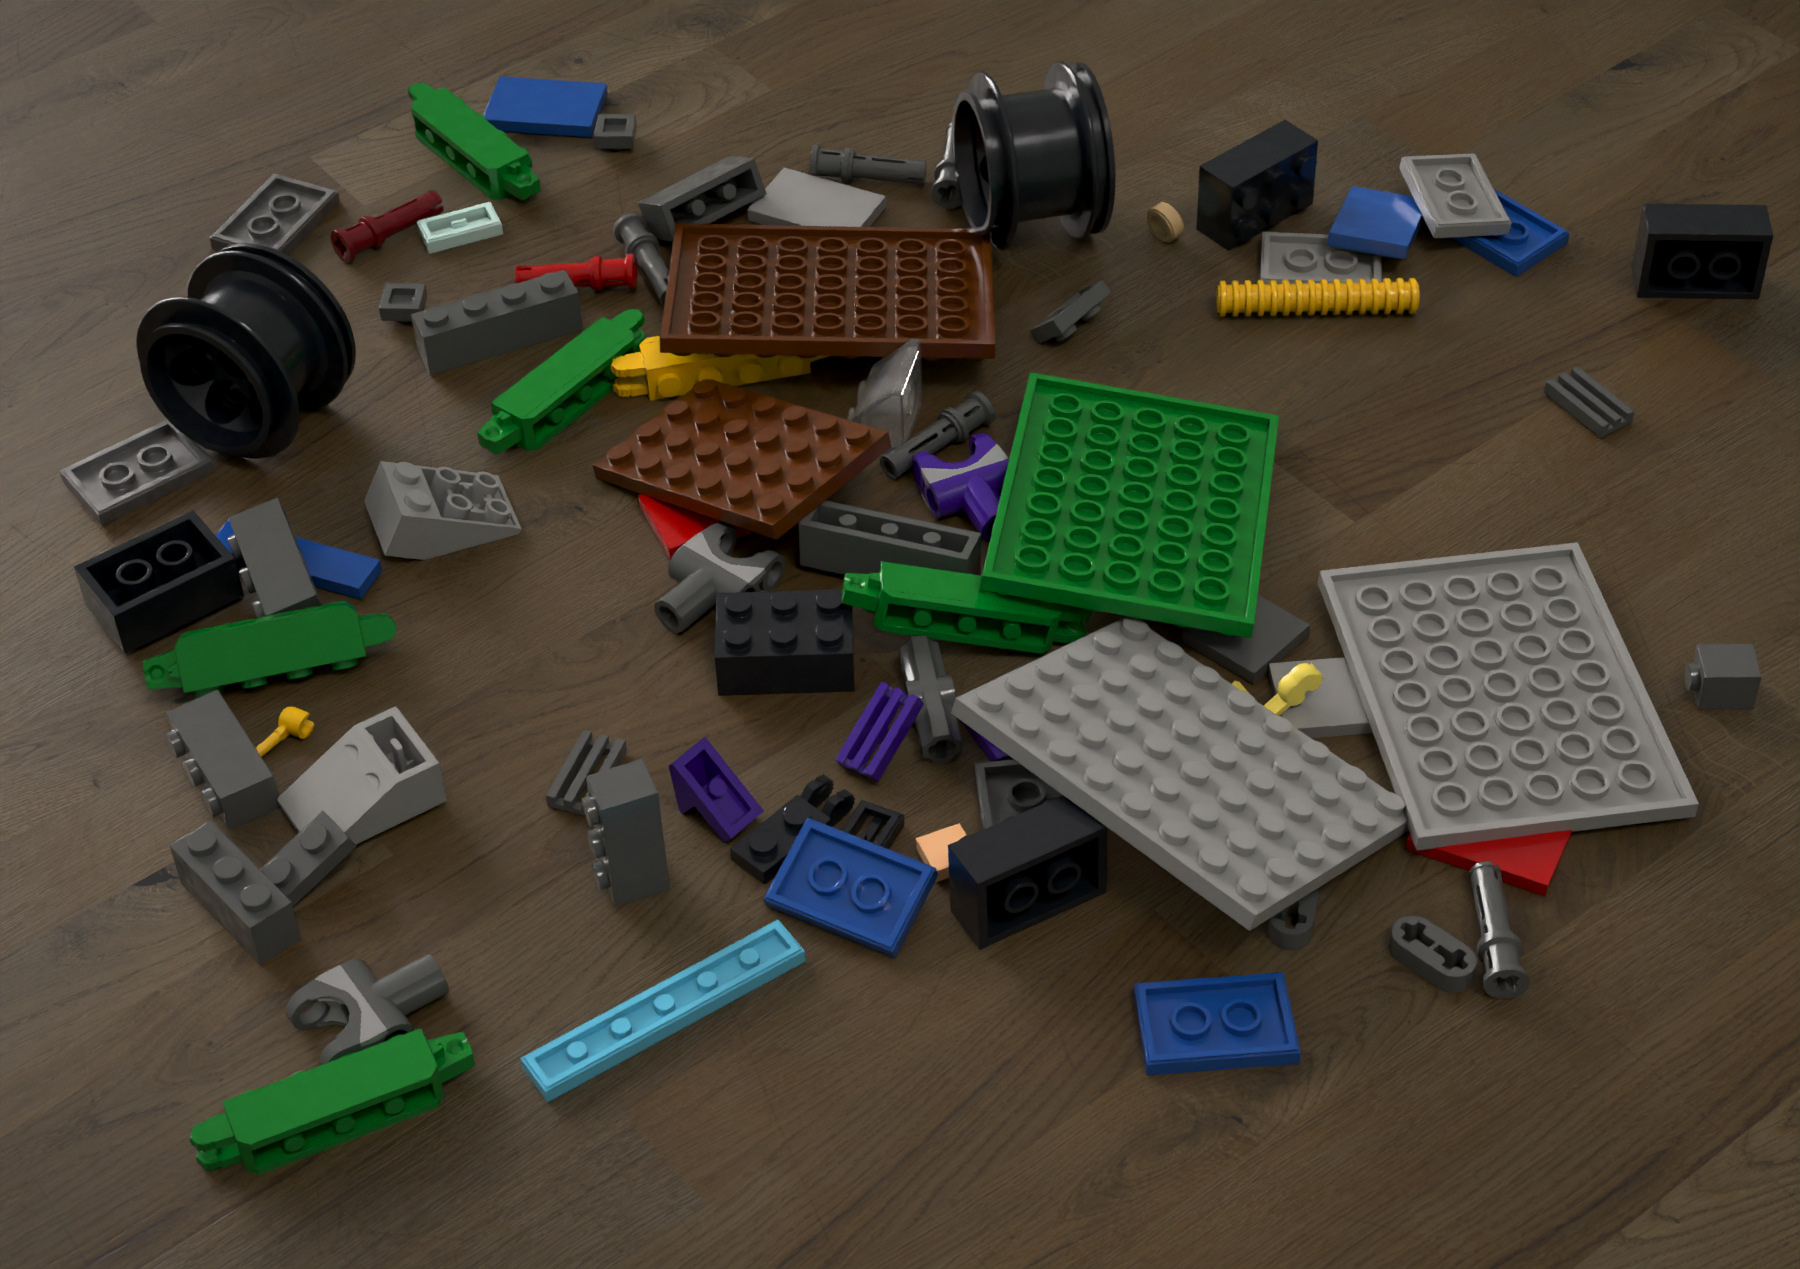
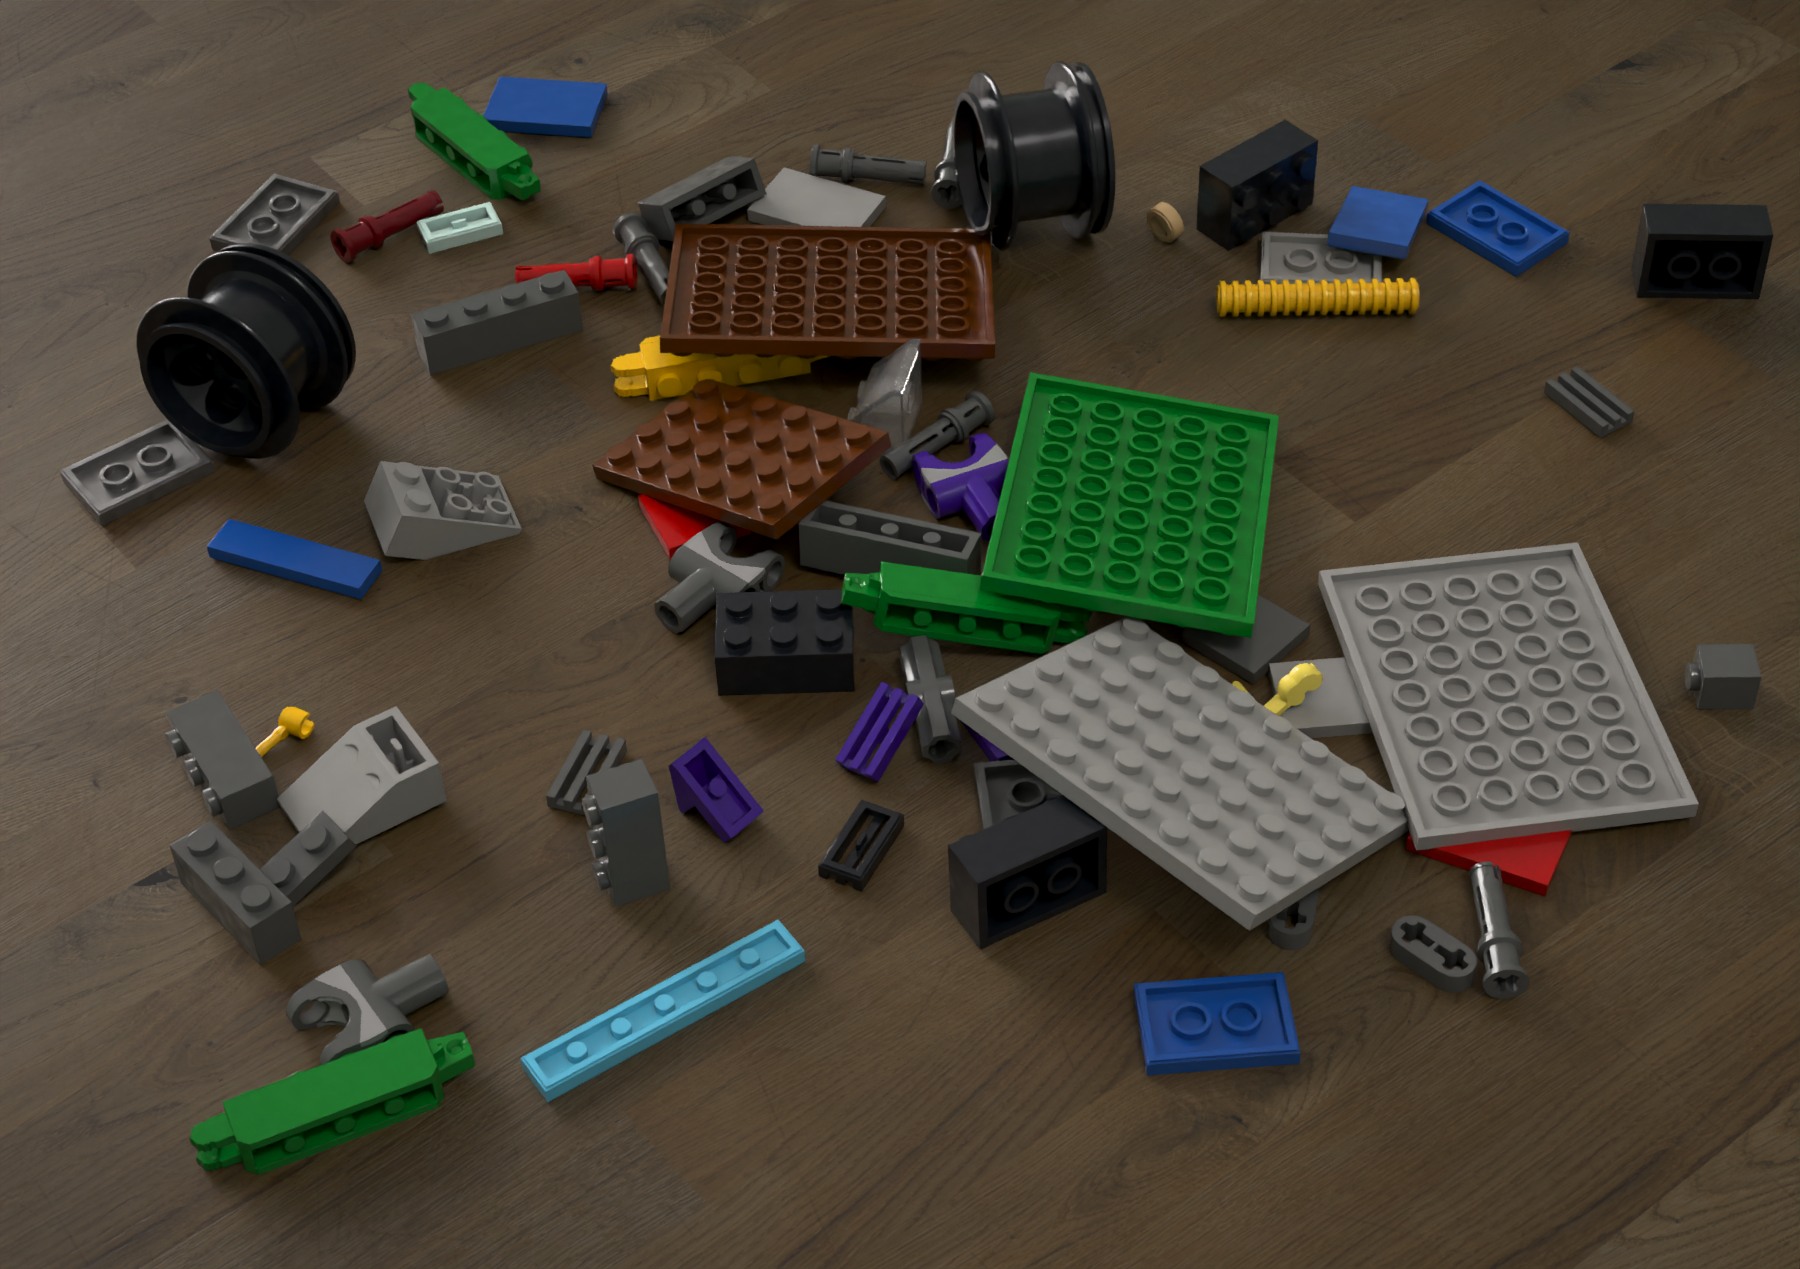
black brick [74,510,244,654] -> none
green hinge [142,600,398,698] -> none
dark grey brick [227,497,323,617] -> none
dark grey plate [379,283,428,322] -> none
green hinge [477,308,646,455] -> none
dark grey plate [594,114,637,150] -> none
black hinge [730,774,855,884] -> none
blue tile [763,818,938,958] -> none
light nougat tile [916,823,966,883] -> none
dark grey plate [1030,279,1111,344] -> none
light grey tile [1399,153,1512,238] -> none

